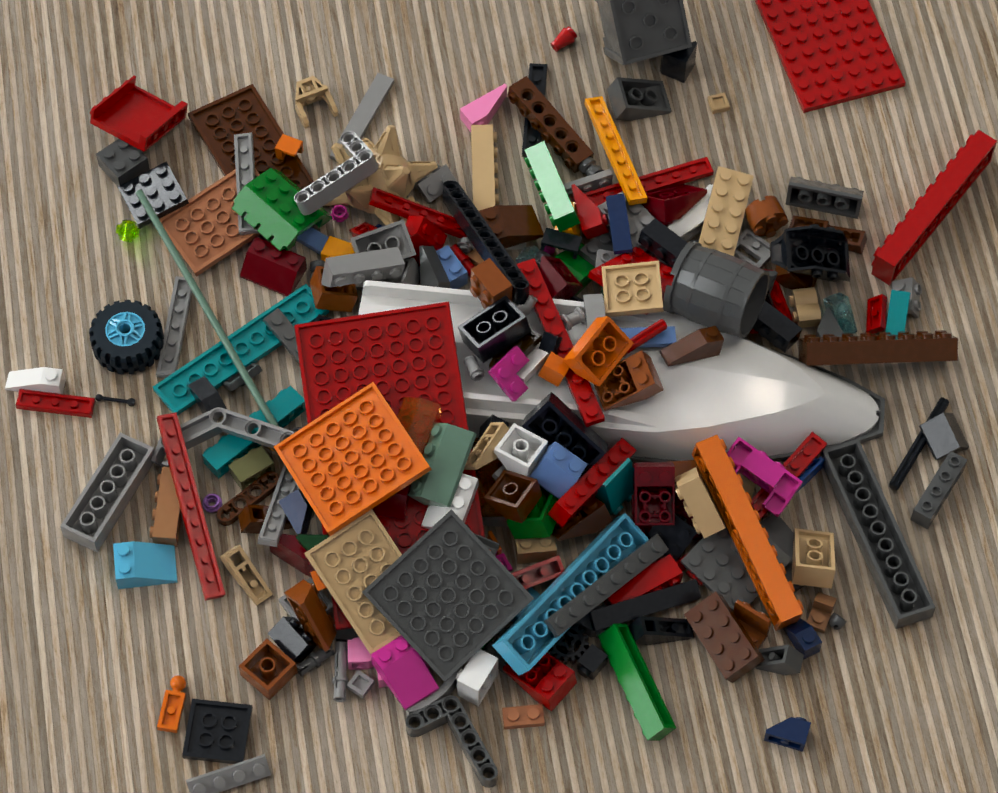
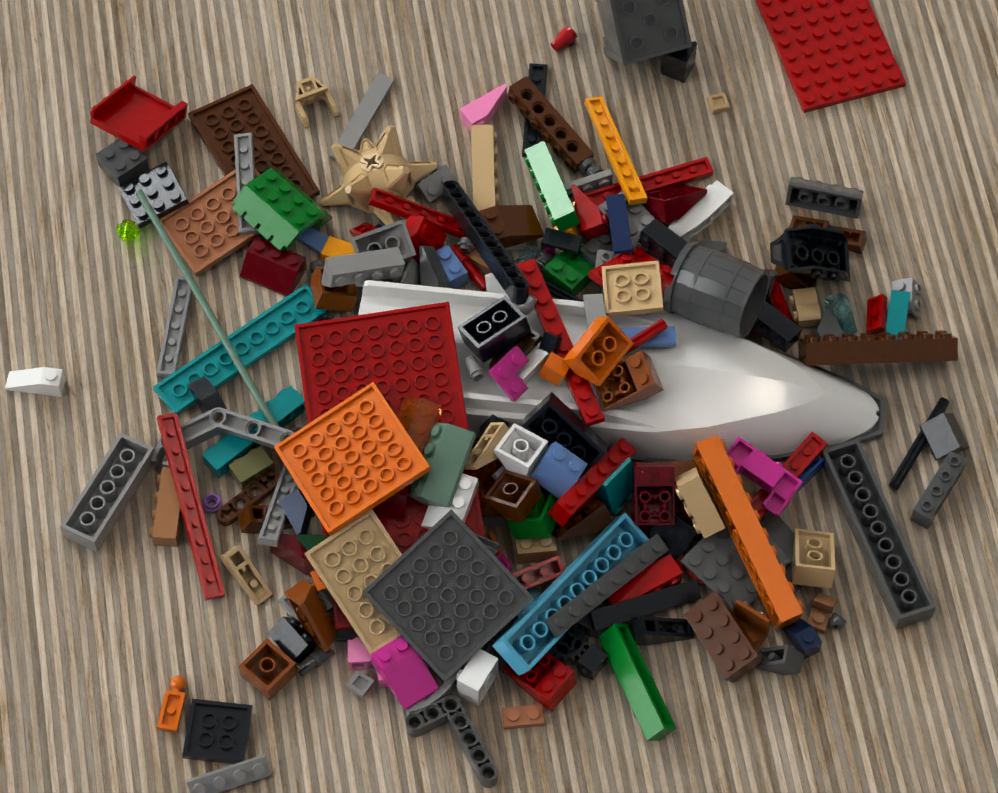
red tile [16,389,96,418] -> none
black wheel [89,300,164,374] -> none
black hinge [95,394,135,406] -> none
medium azure slope [113,541,178,589] -> none
dark grey plate [223,363,263,392] -> none
dark grey plate [263,308,300,365] -> none
orange panel [275,134,304,160] -> none
light grey beam [294,131,379,215] -> none
dark pink plate [331,205,349,222] -> none
light grey pin [332,642,348,702] -> none
dark orange brick [470,258,512,309] -> none
dark red slope [540,255,584,300] -> none
light grey bush [561,307,586,331] -> none
dark grey slope [607,77,672,121] -> none
reddish brown slope [660,326,724,367] -> none
tan plate [698,166,754,256] -> none
light grey plate [734,229,771,269] -> none
dark orange brick [744,196,789,238] -> none
dark blue slope [764,717,811,752] -> none
red brick [871,130,997,286] -> none

